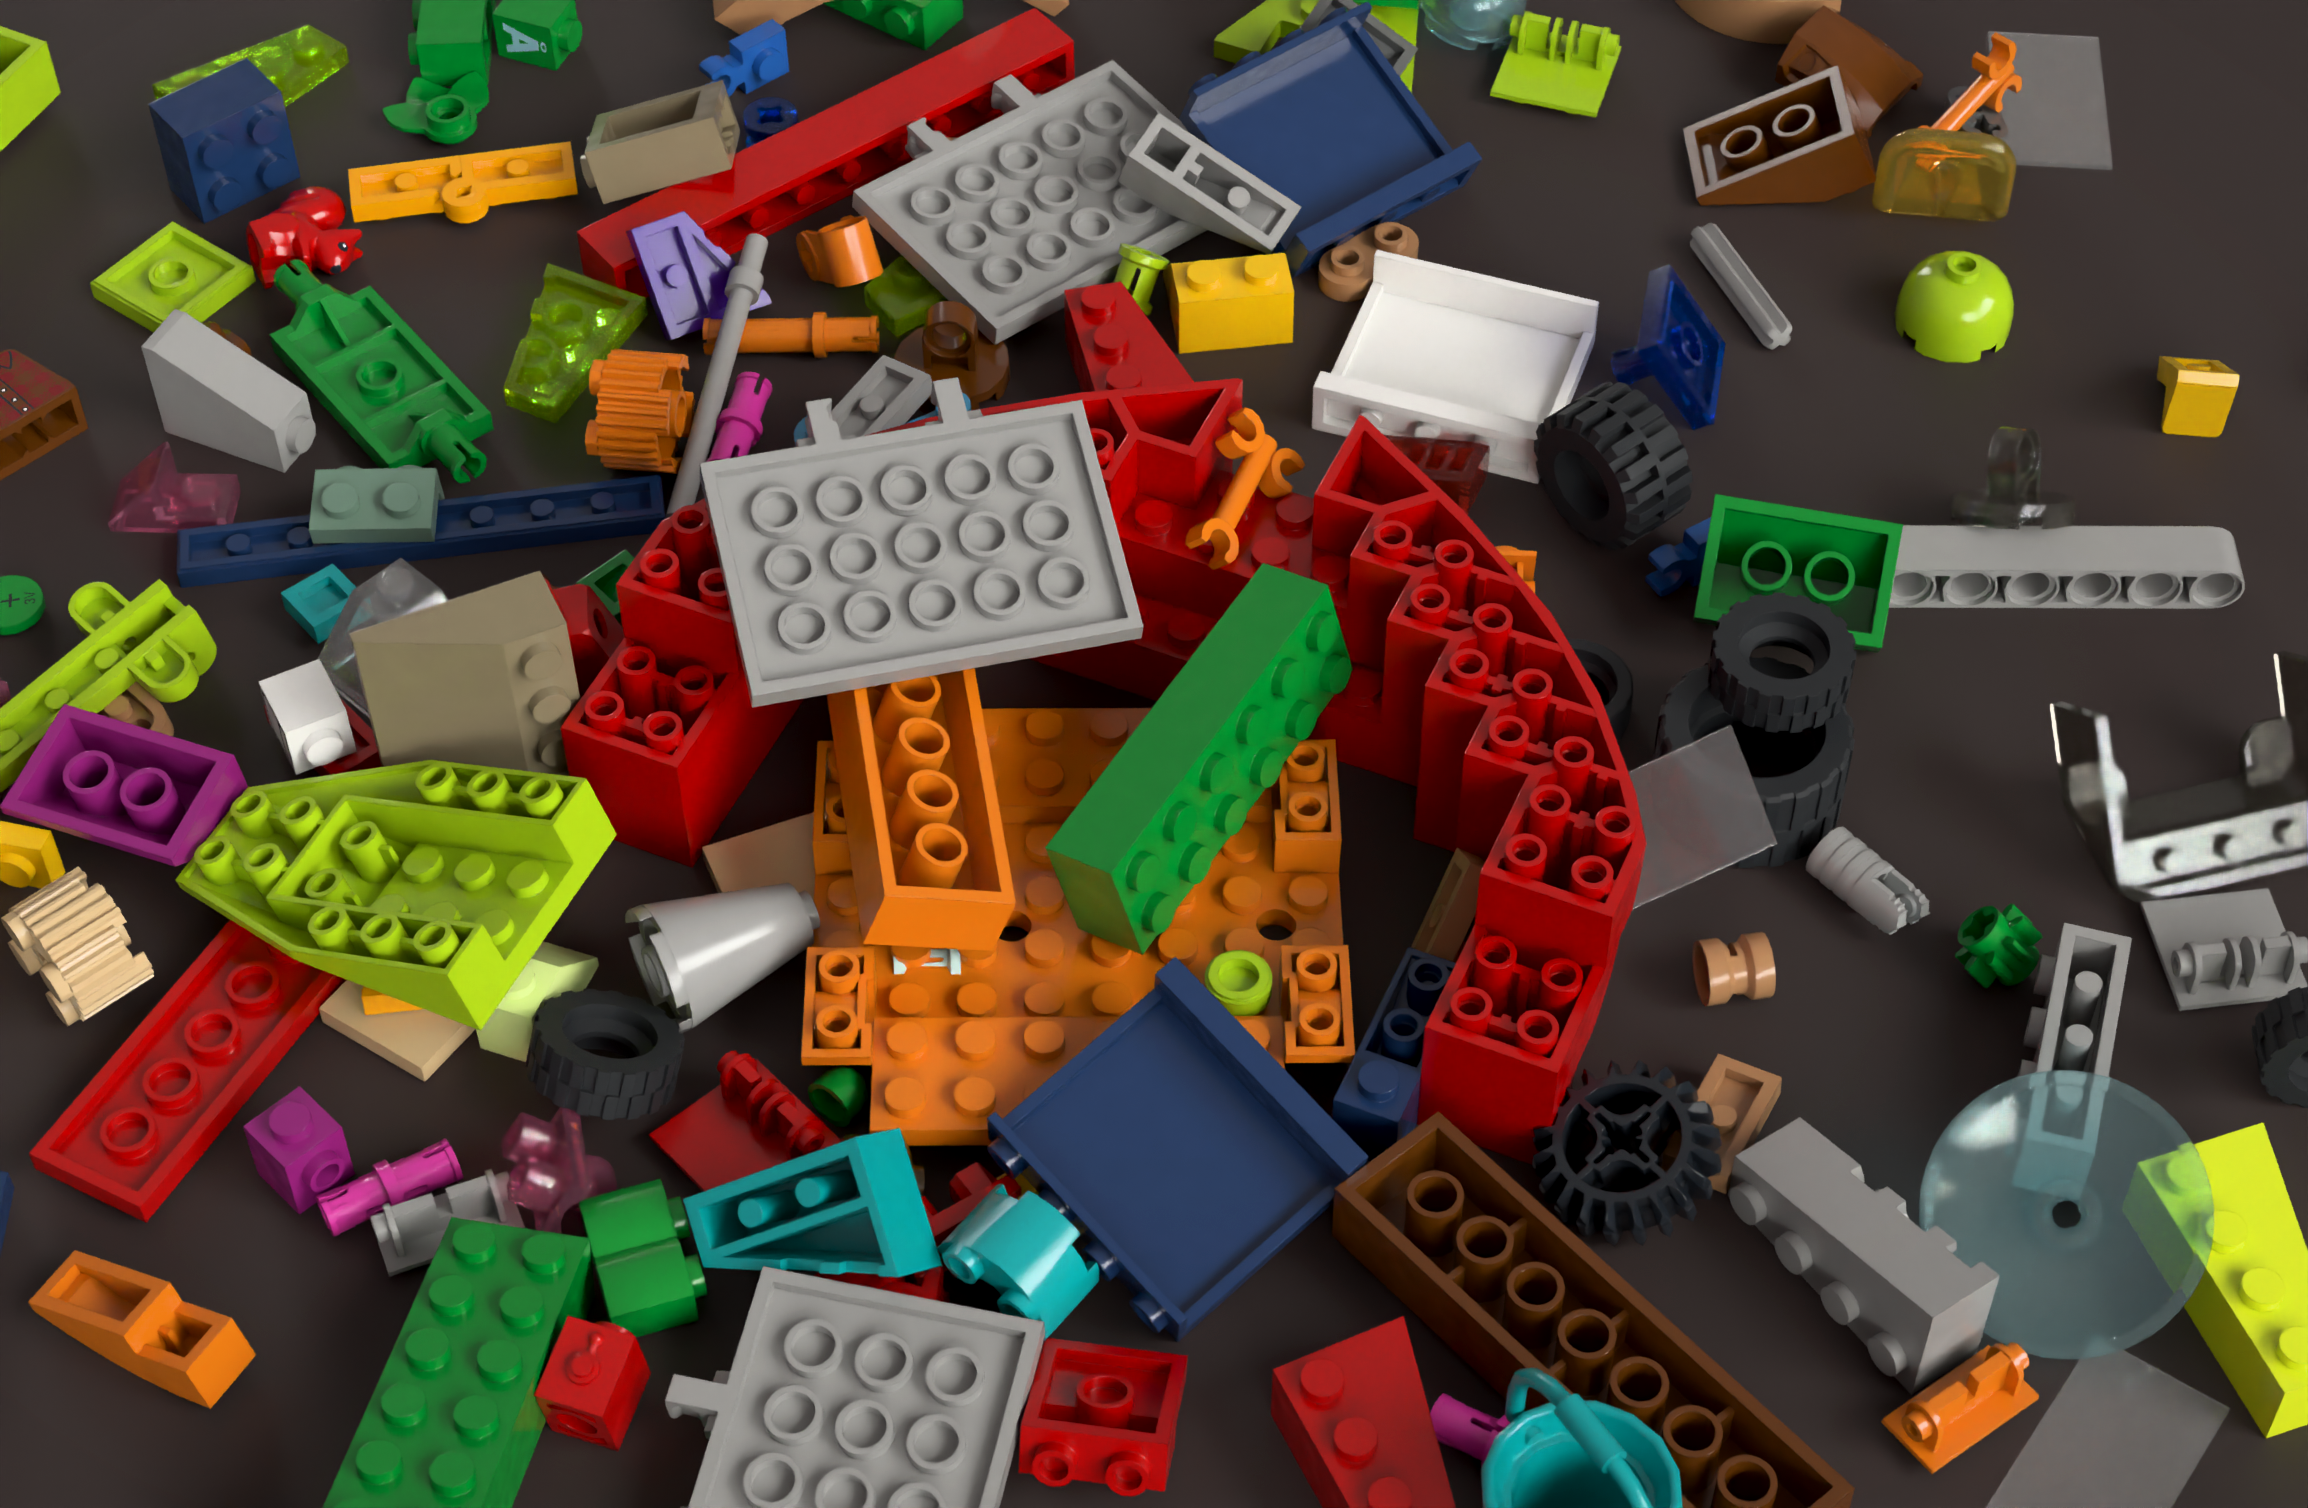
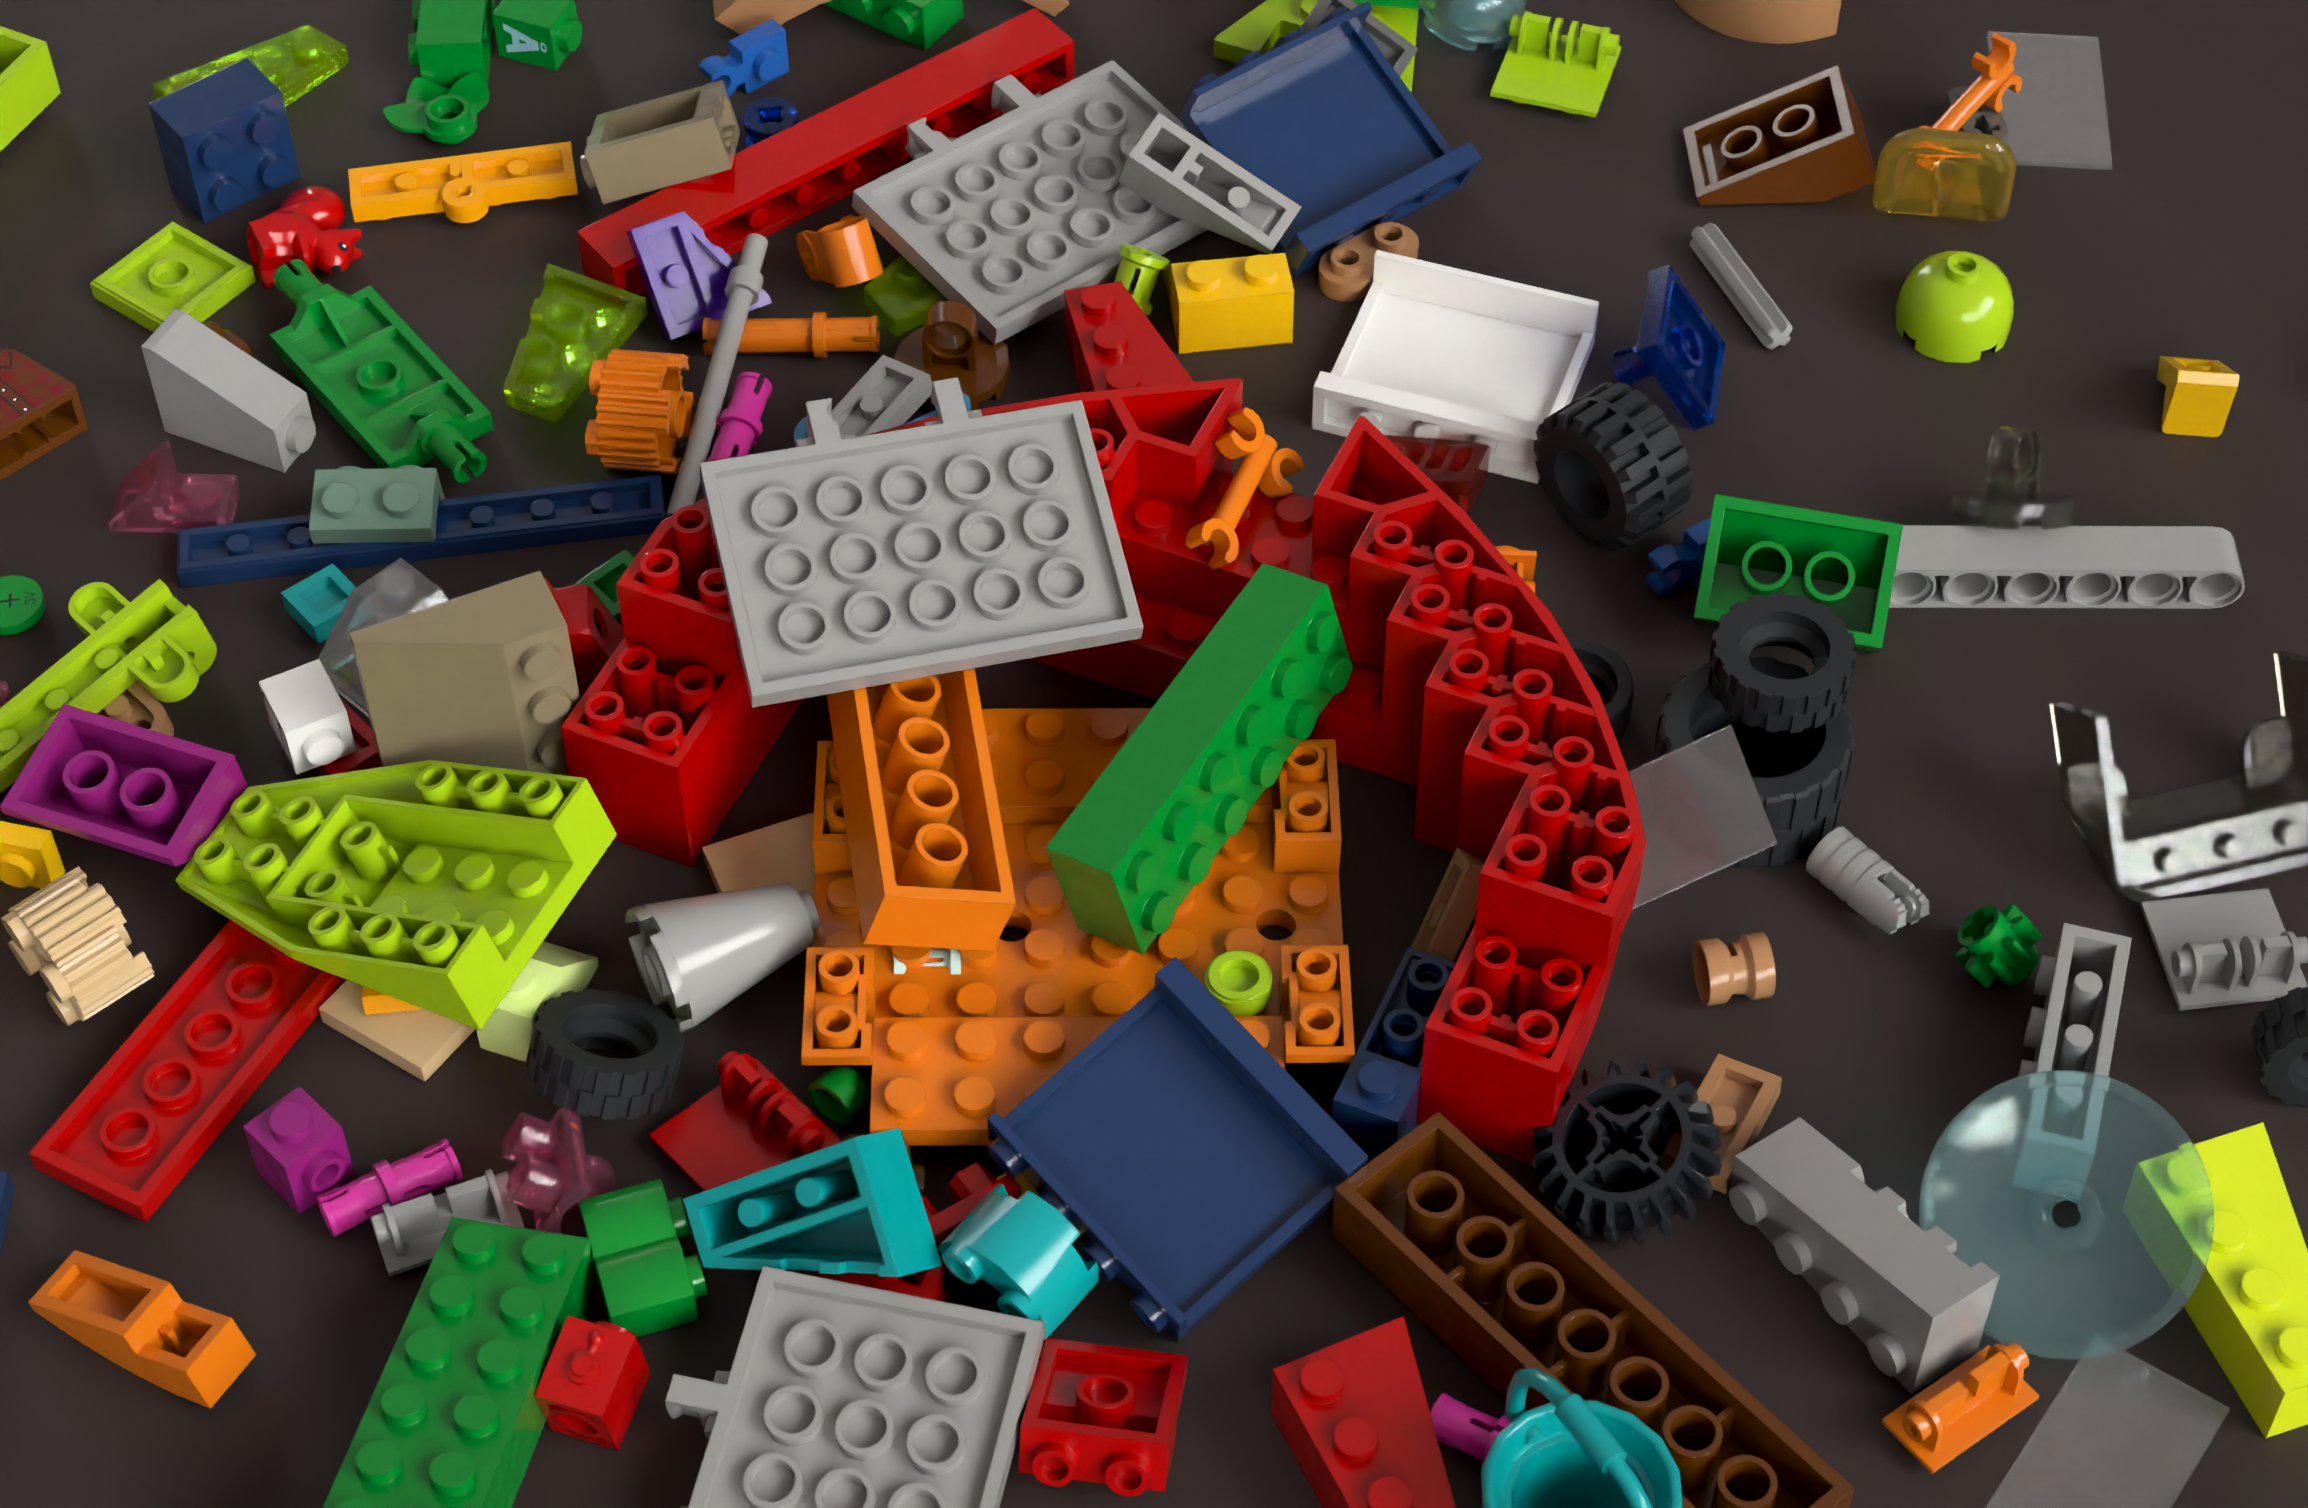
reddish brown slope [1775,6,1924,140] -> none

